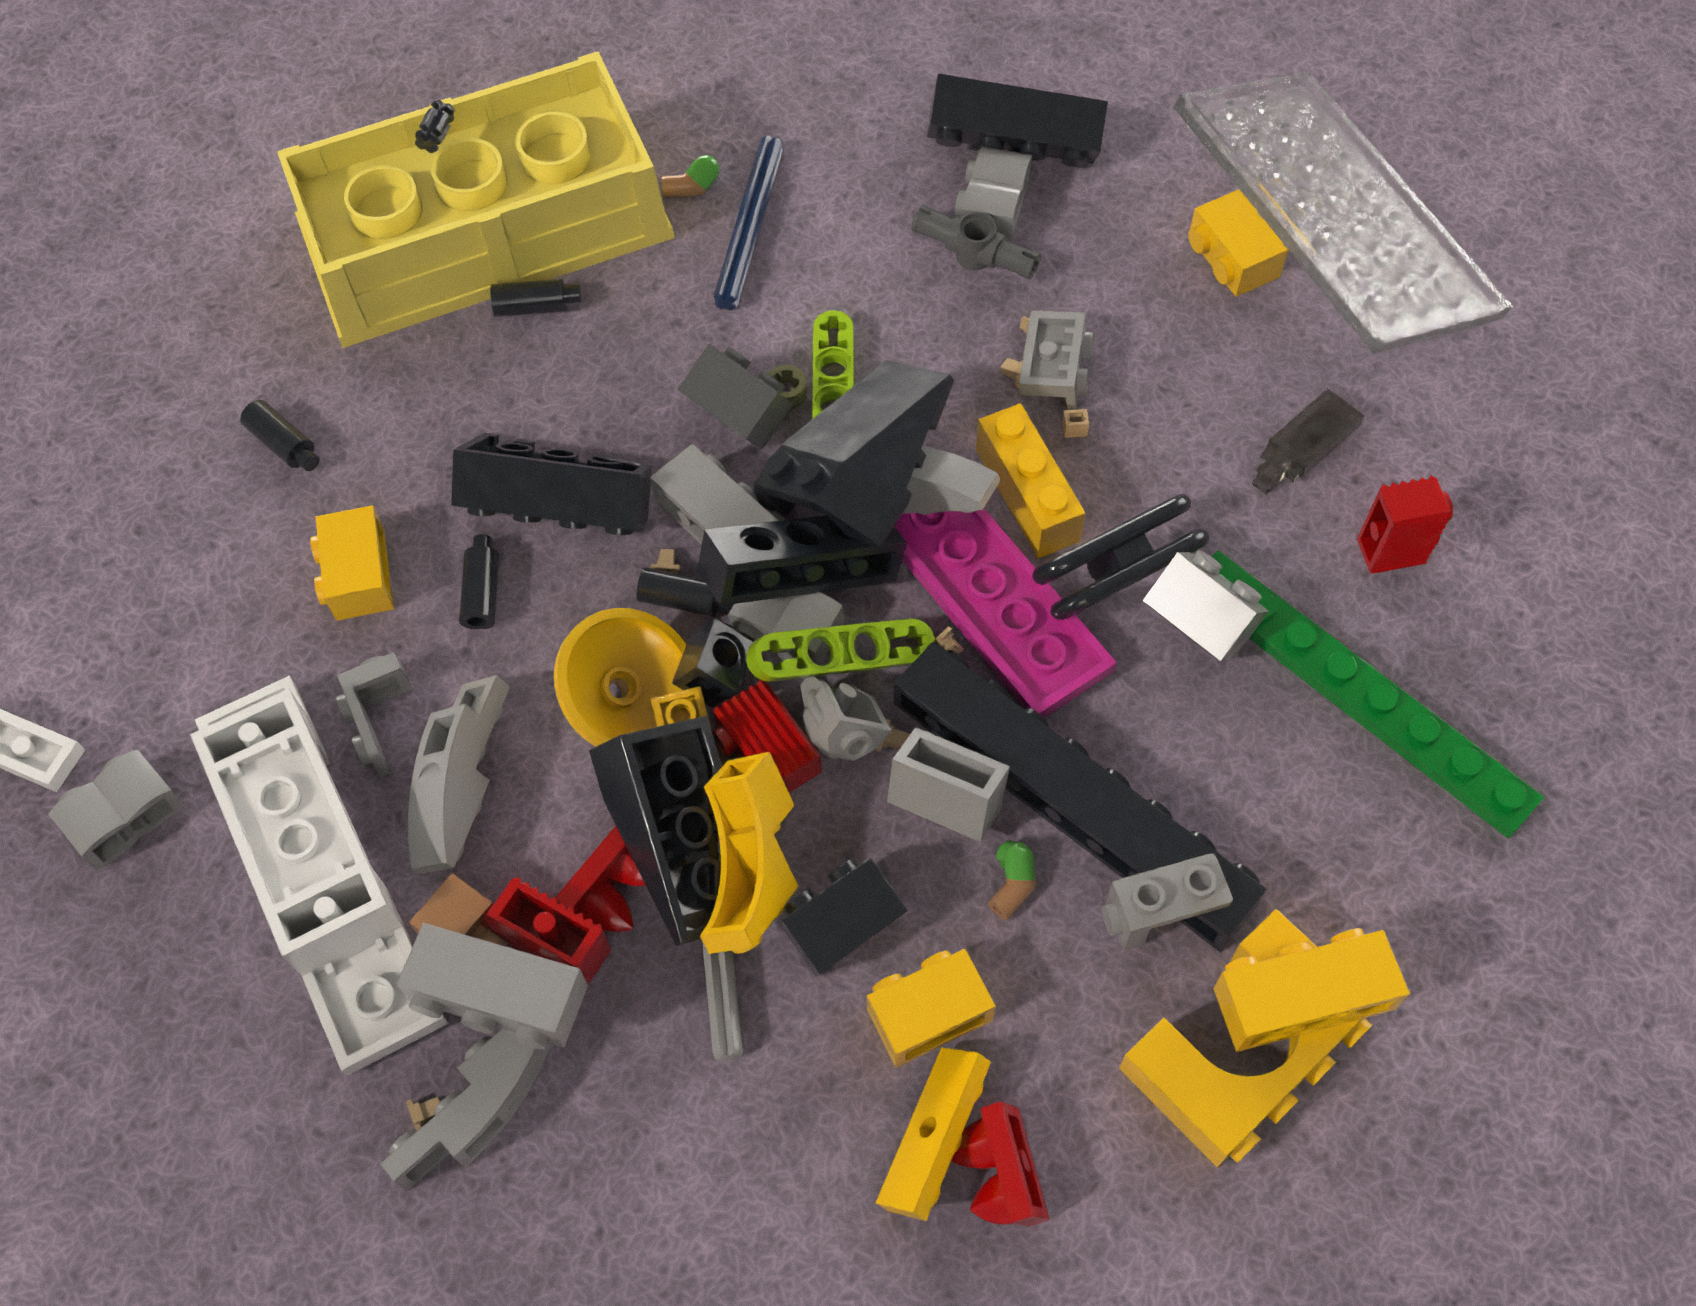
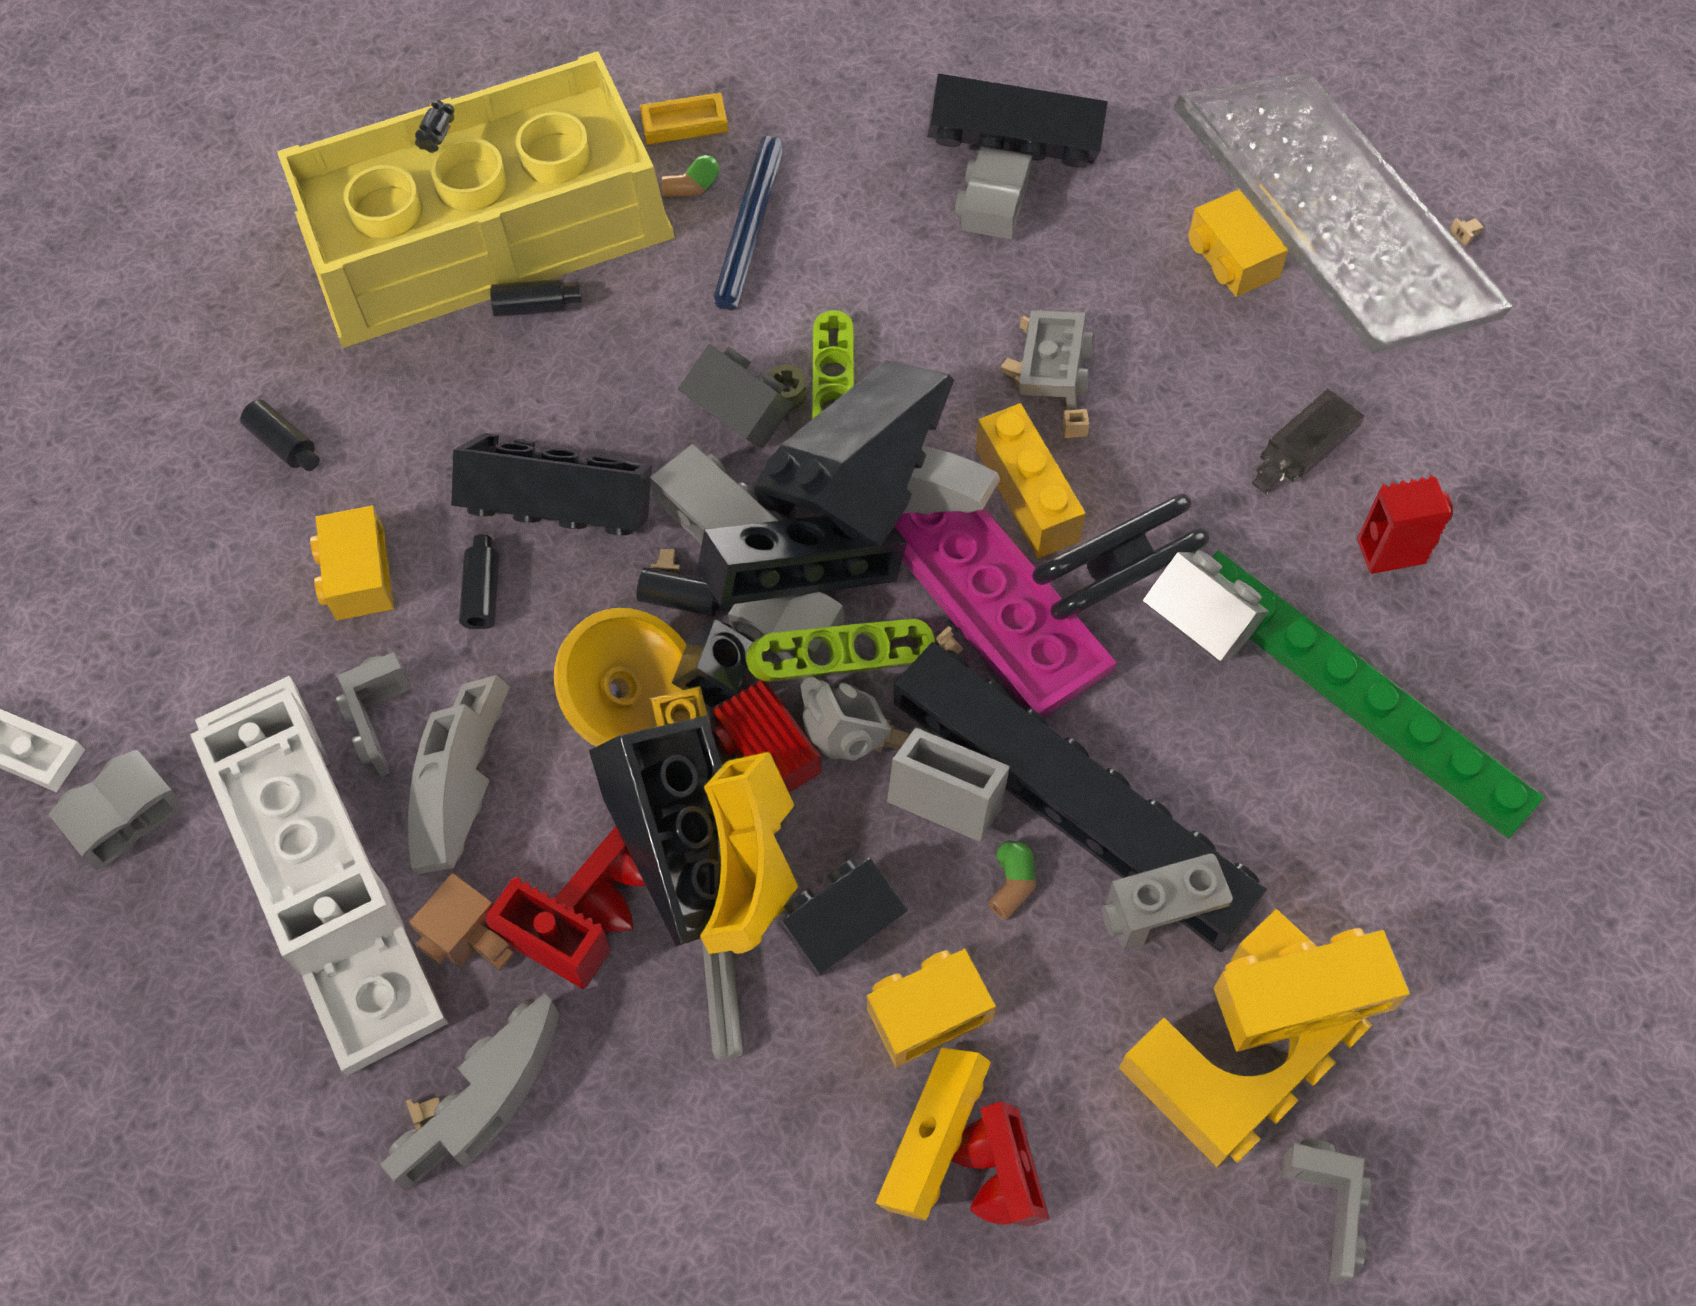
light grey brick [396,923,588,1050] -> none
dark grey pin [911,204,1041,280] -> none
none -> yellow tile [640,92,728,145]
none -> light grey bracket [1281,1139,1371,1285]
none -> tan piece [1449,218,1484,246]

